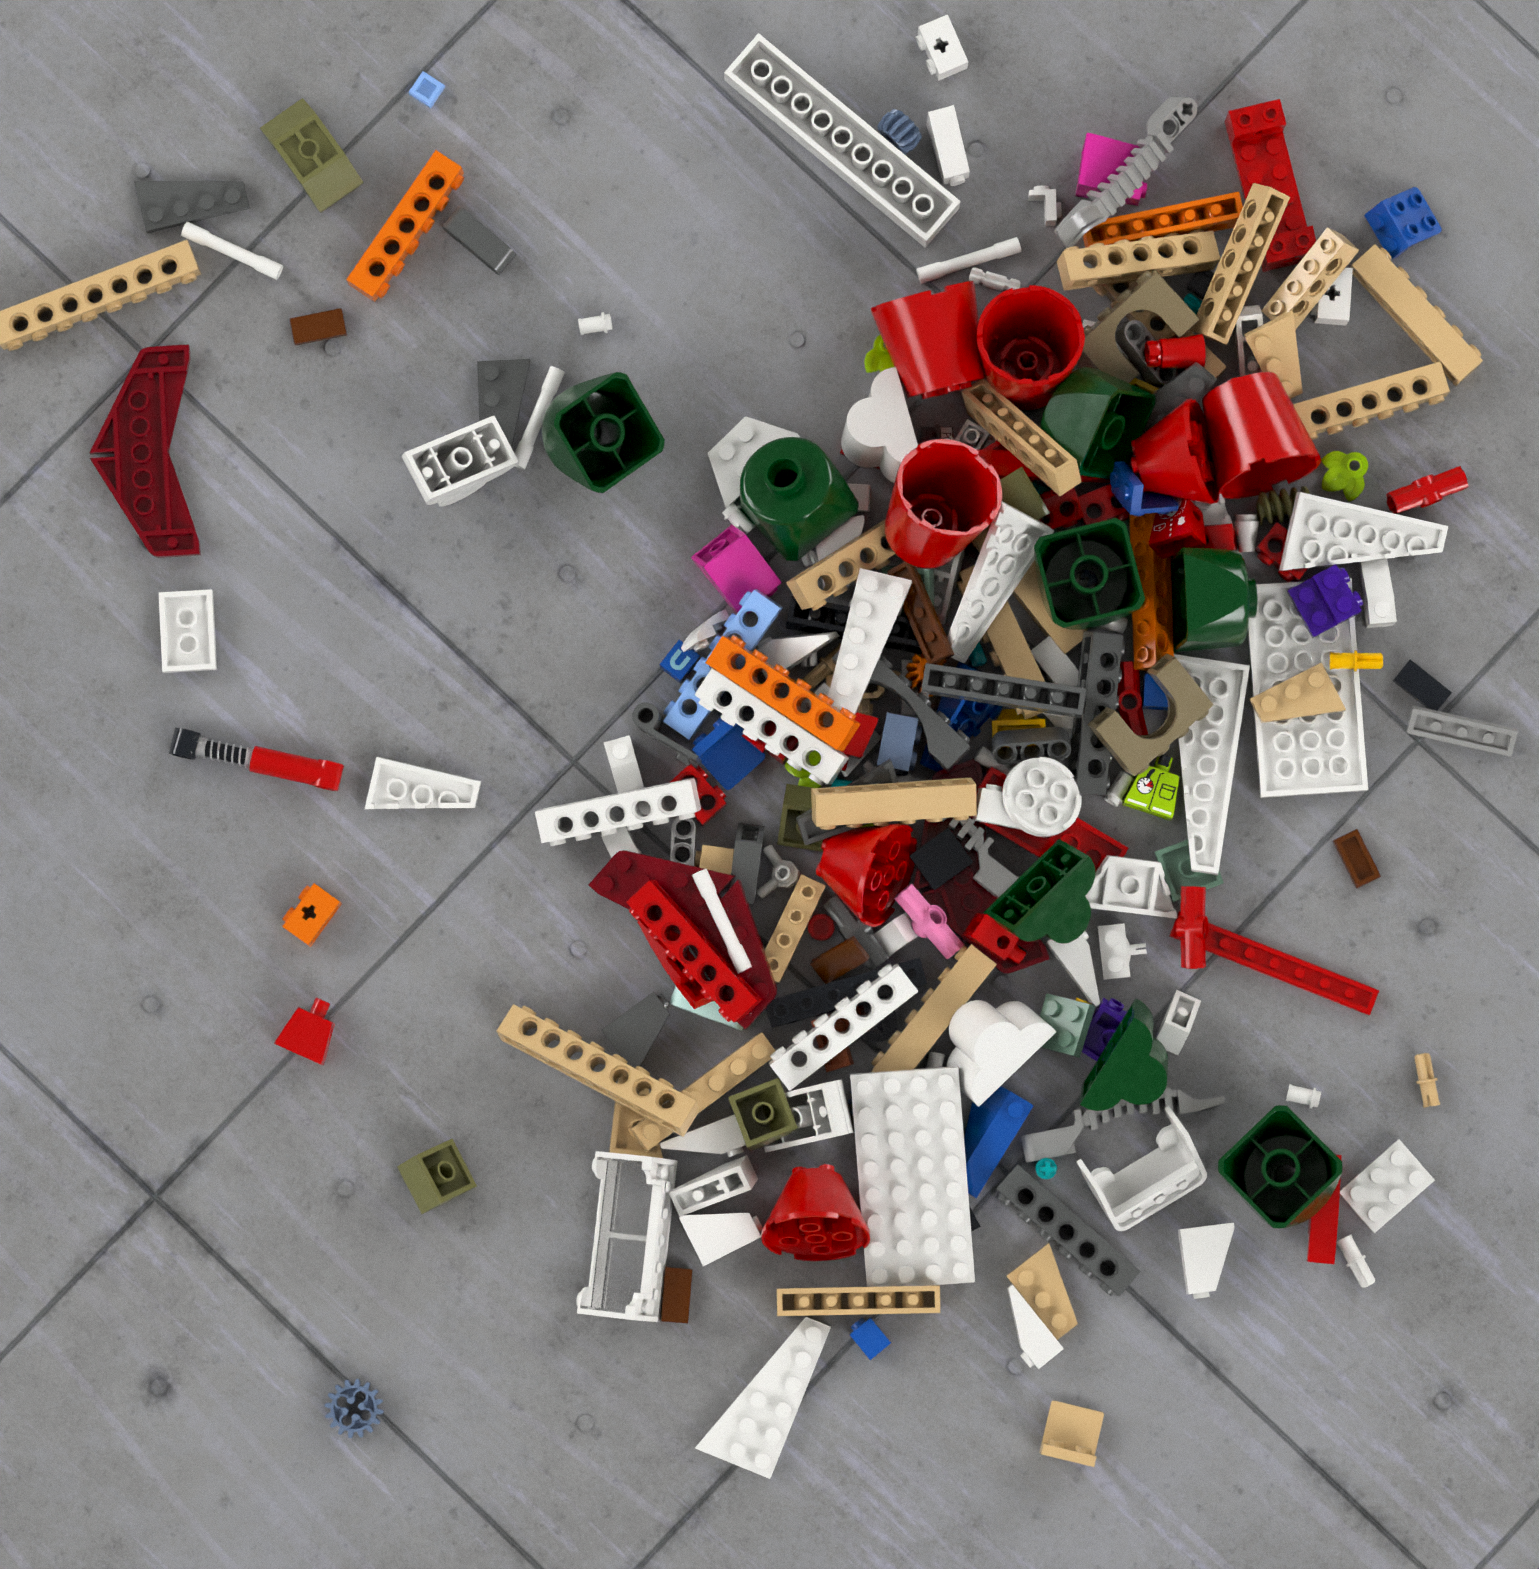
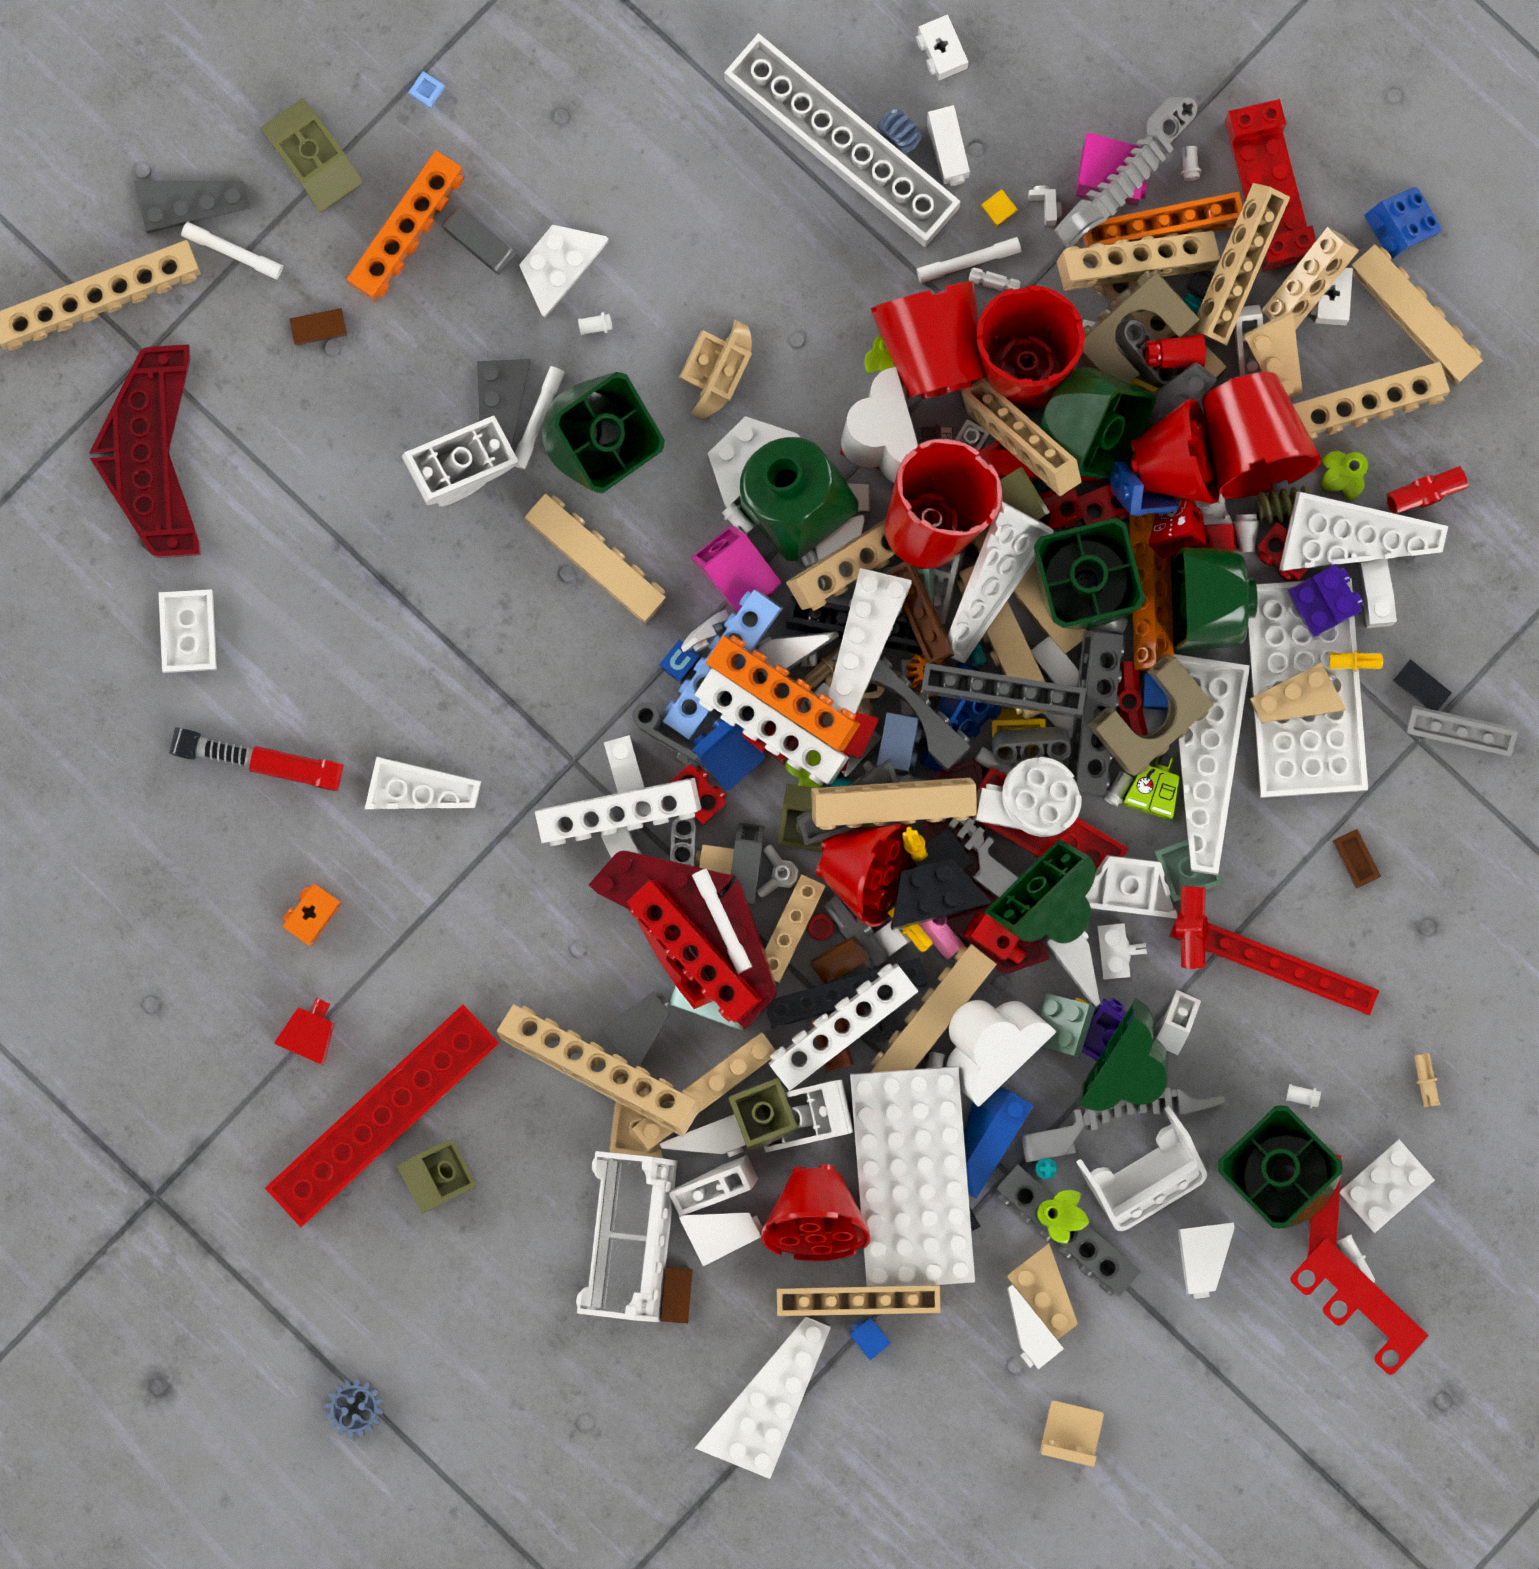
none -> red plate [265,1004,500,1228]
none -> white wing [519,225,609,318]
none -> tan brick [524,493,666,625]
none -> tan plate [679,320,752,420]
none -> yellow axle [888,906,933,952]
none -> black wing [891,859,991,930]
none -> yellow axle [902,827,928,862]
none -> yellow tile [981,189,1018,227]
none -> lime plate [1037,1190,1089,1244]
none -> white pin [1180,146,1202,181]
none -> red piece [1290,1237,1429,1375]

